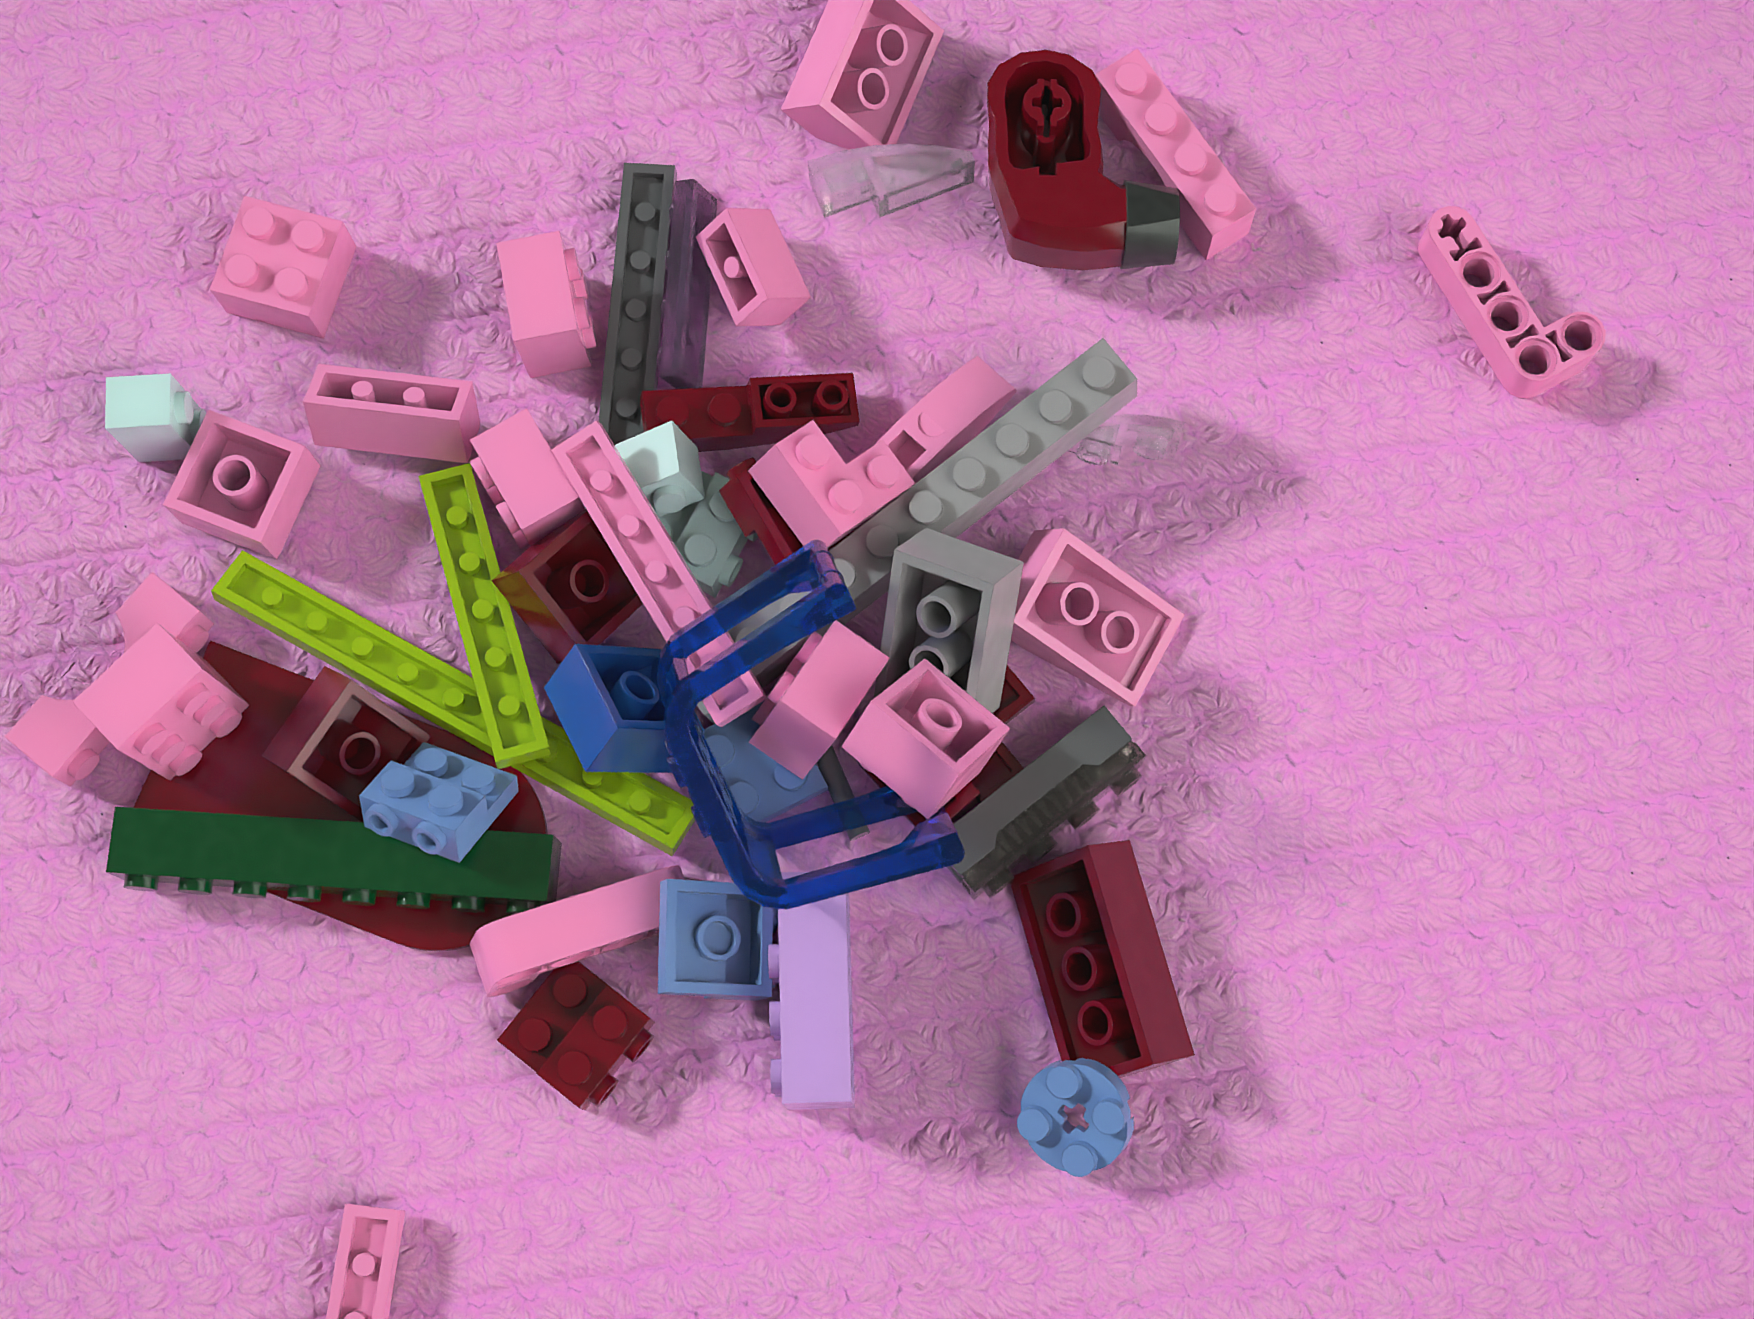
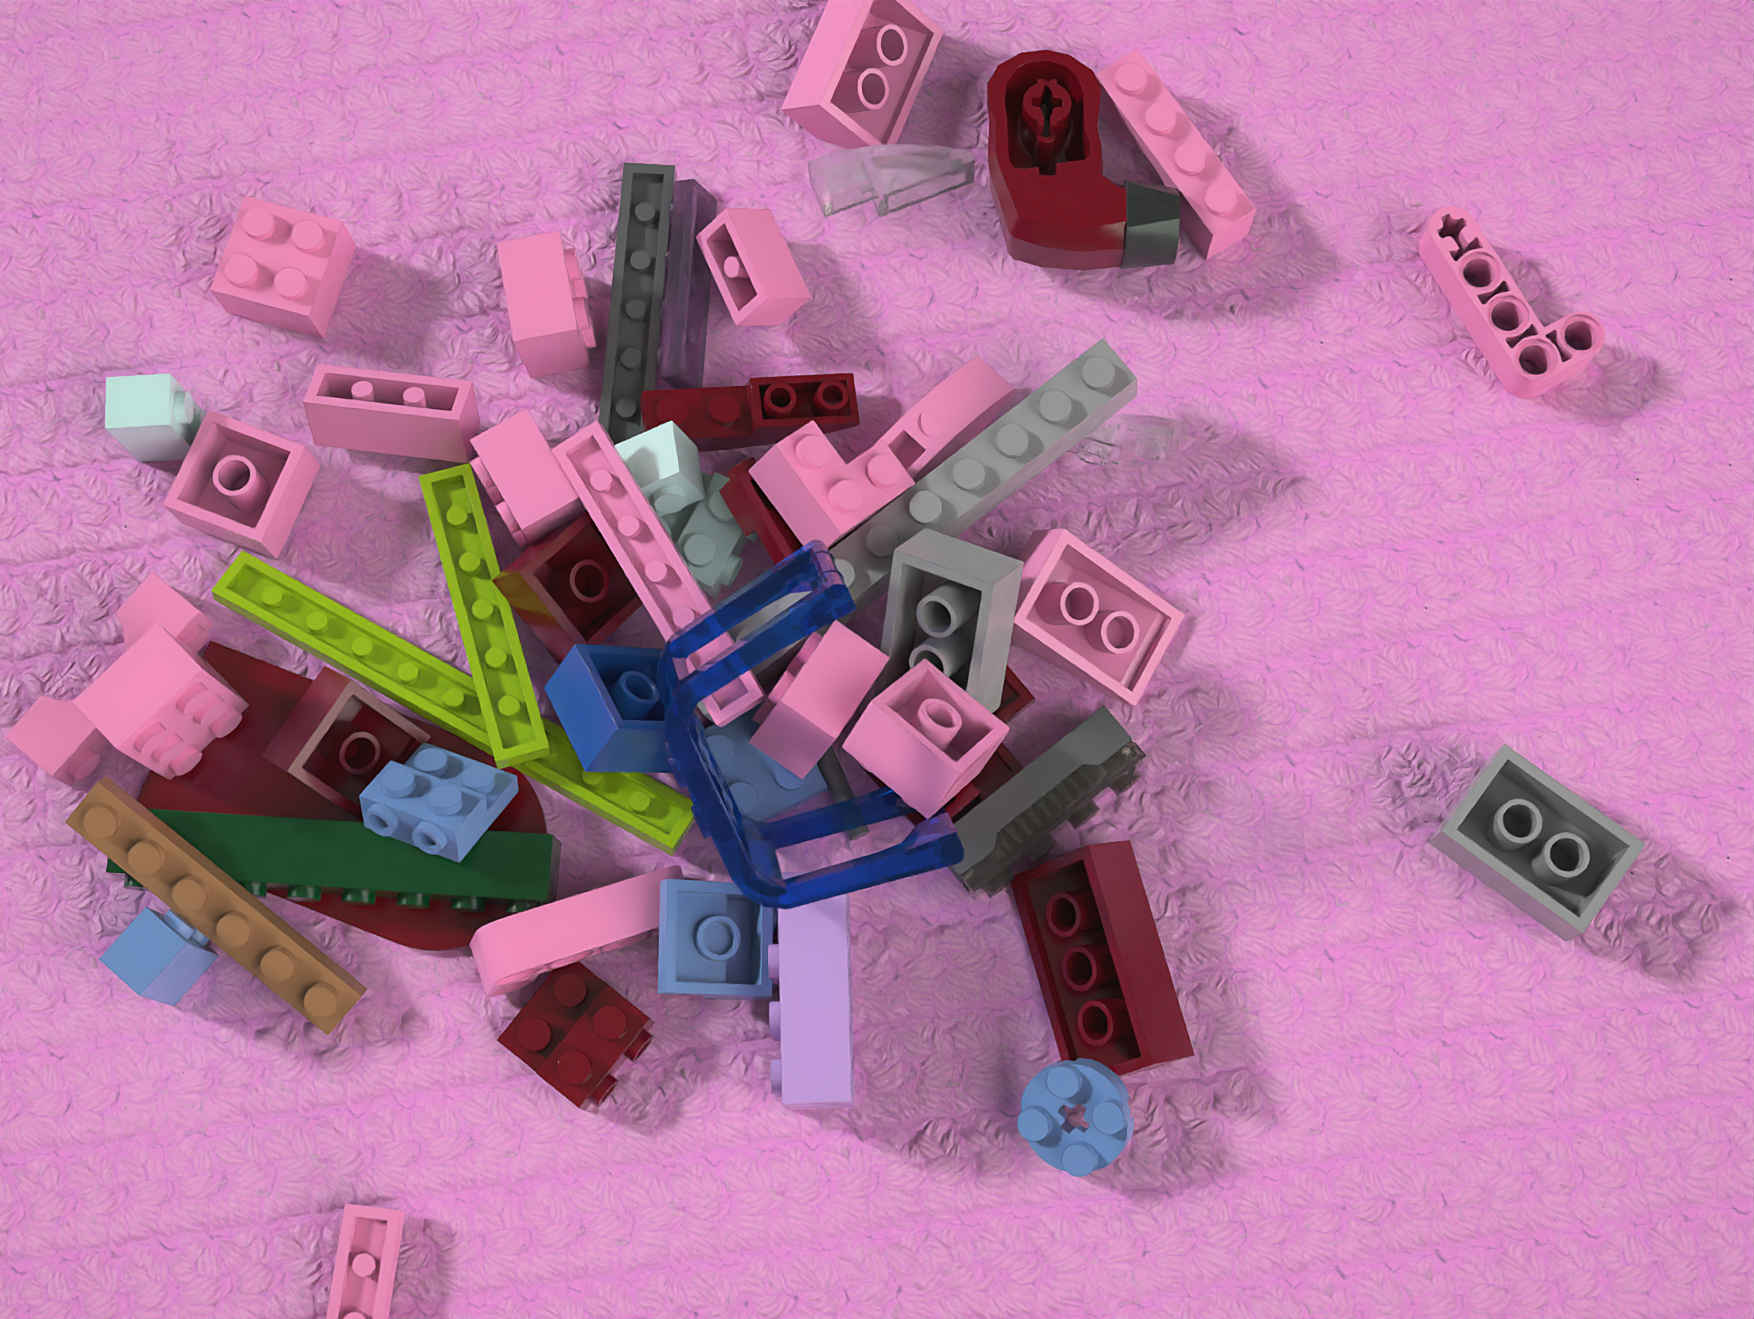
none -> medium nougat plate [65,776,367,1035]
none -> medium blue brick [99,907,219,1006]
none -> light grey brick [1428,744,1645,942]

